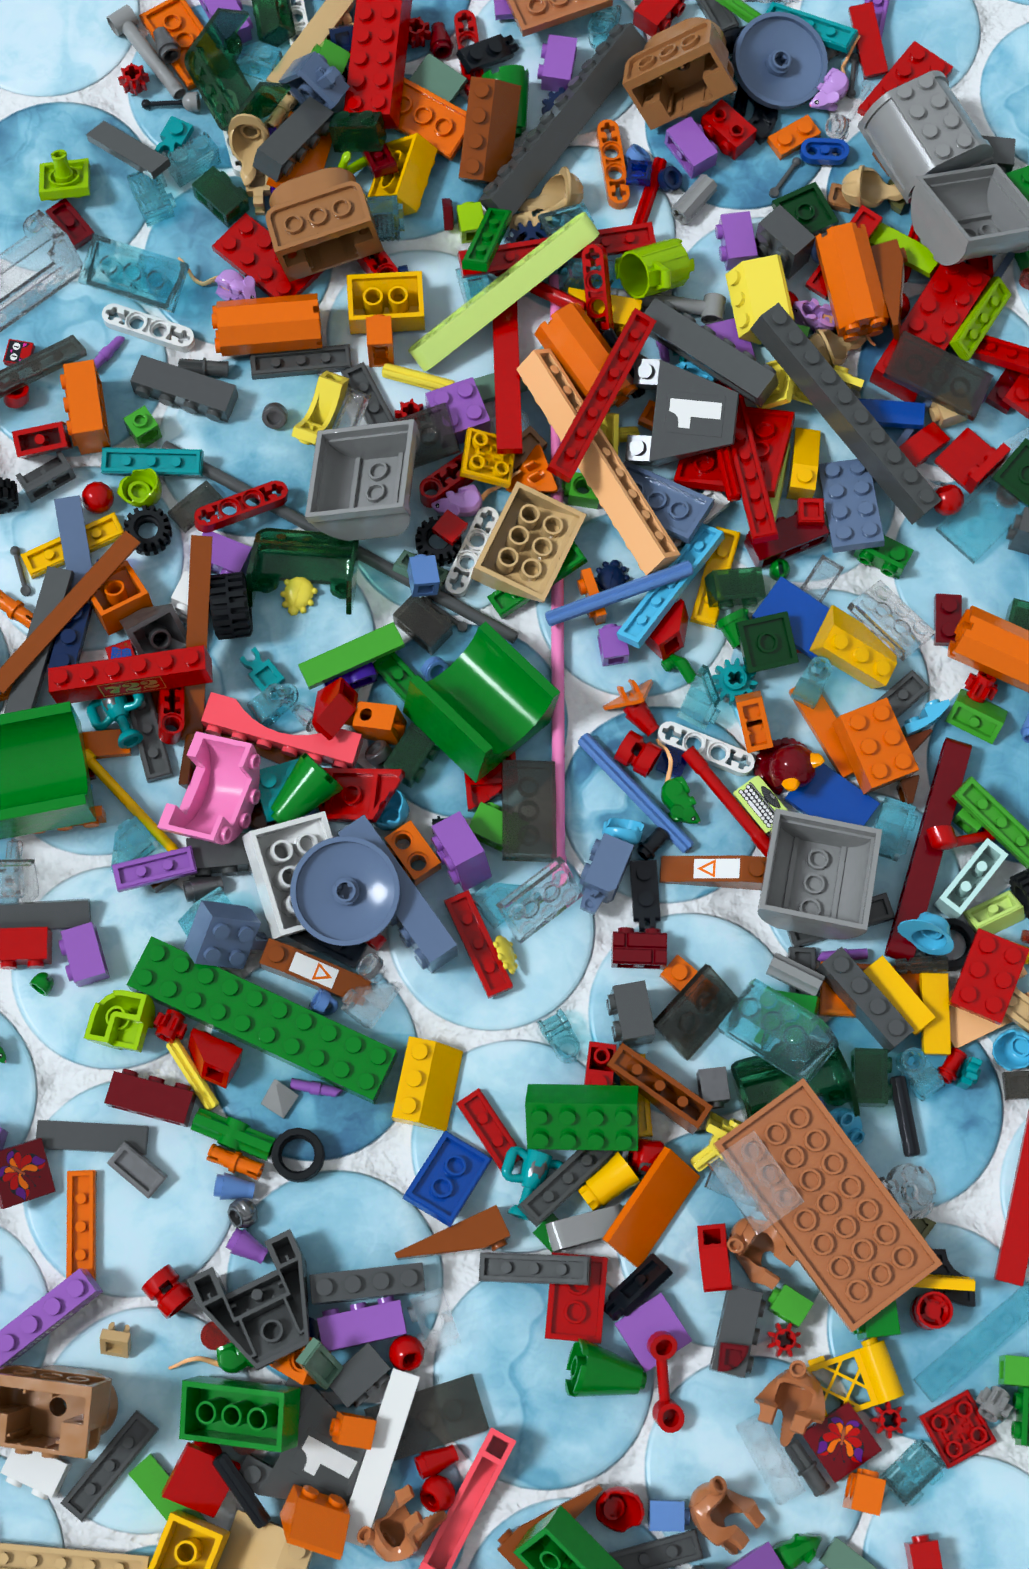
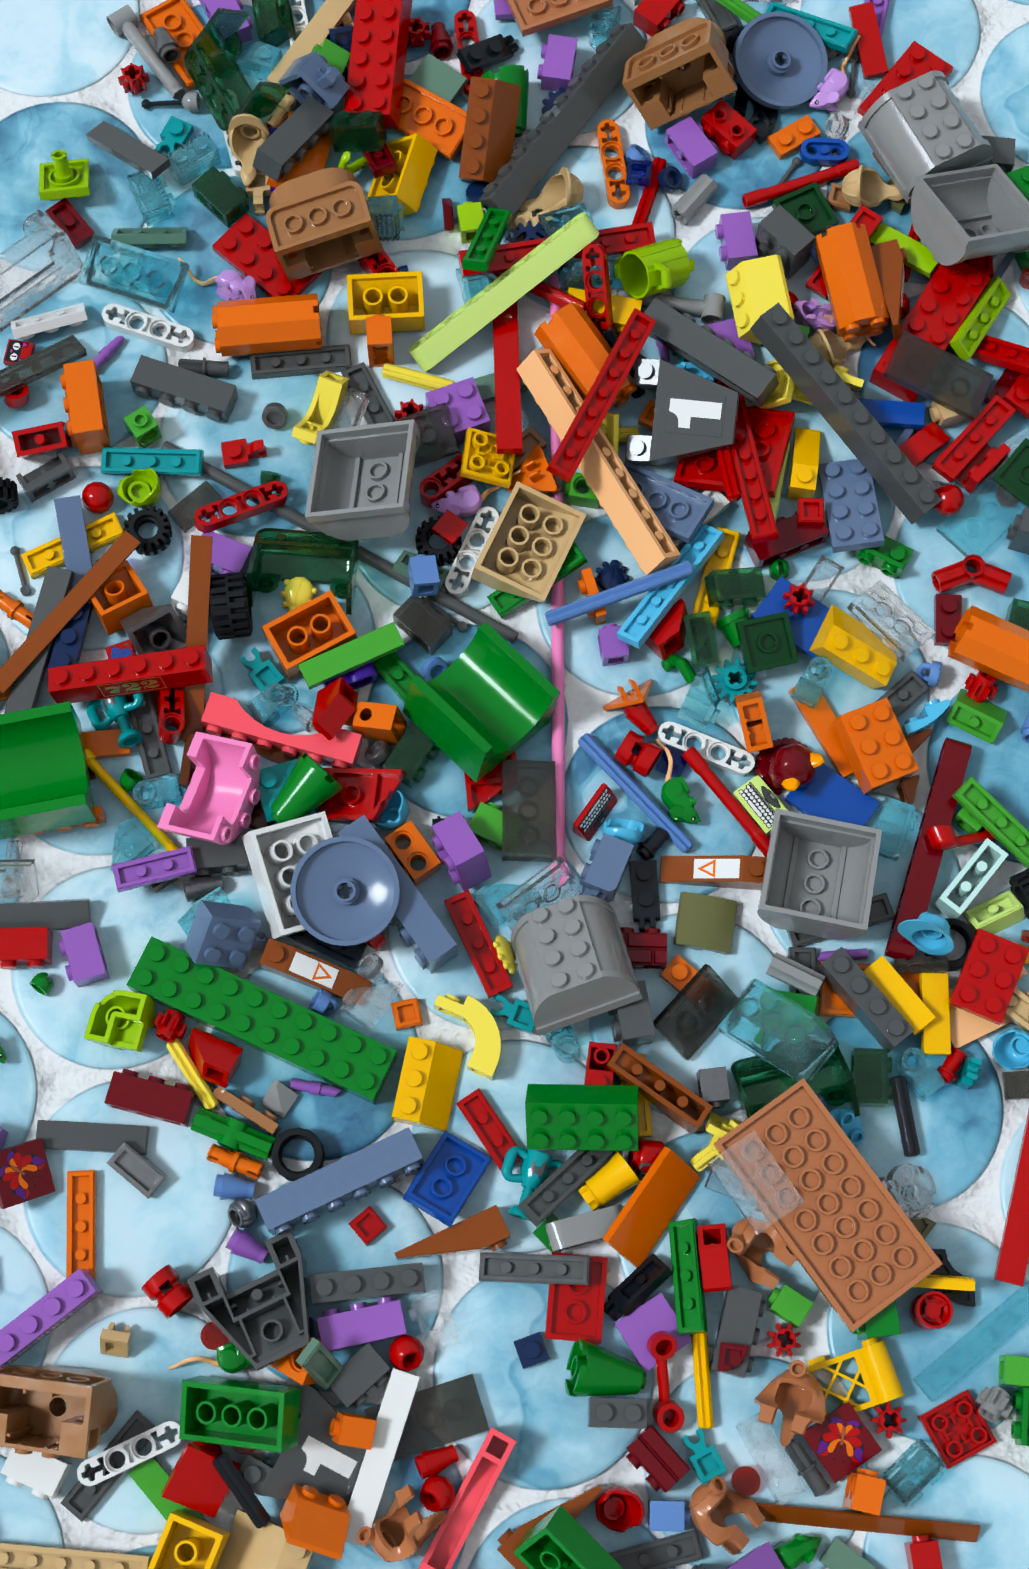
none -> white plate [11,303,88,340]
none -> white beam [77,1421,183,1486]
none -> sand green plate [111,227,189,248]
none -> green hinge [120,768,143,791]
none -> clear light blue piece [133,773,185,810]
none -> medium nougat hinge [213,1087,281,1137]
none -> red plate [221,438,267,470]
none -> sand blue brick [255,1127,424,1235]
none -> clear green hinge [260,470,281,485]
none -> orange brick [262,590,357,680]
none -> red tile [349,1206,388,1246]
none -> orange tile [391,998,423,1031]
none -> light yellow arch [434,994,501,1080]
none -> dark blue tile [466,182,487,207]
none -> teal plate [490,994,535,1035]
none -> light grey container [511,895,643,1036]
none -> dark blue plate [513,1332,549,1369]
none -> slope [572,783,617,841]
none -> dark grey brick [588,1397,647,1429]
none -> dark red brick [625,1424,691,1493]
none -> green tile [668,1218,708,1336]
none -> olive slope [673,892,737,955]
none -> teal plate [682,1428,728,1484]
none -> clear green brick [683,611,721,669]
none -> yellow axle [691,1332,714,1429]
none -> clear red tile [731,1466,760,1496]
none -> red piece [742,158,860,209]
none -> dark orange piece [756,1503,981,1543]
none -> red gear [782,583,815,617]
none -> medium blue tile [917,660,942,687]
none -> red plate [931,394,1016,483]
none -> red piece [931,554,1012,595]

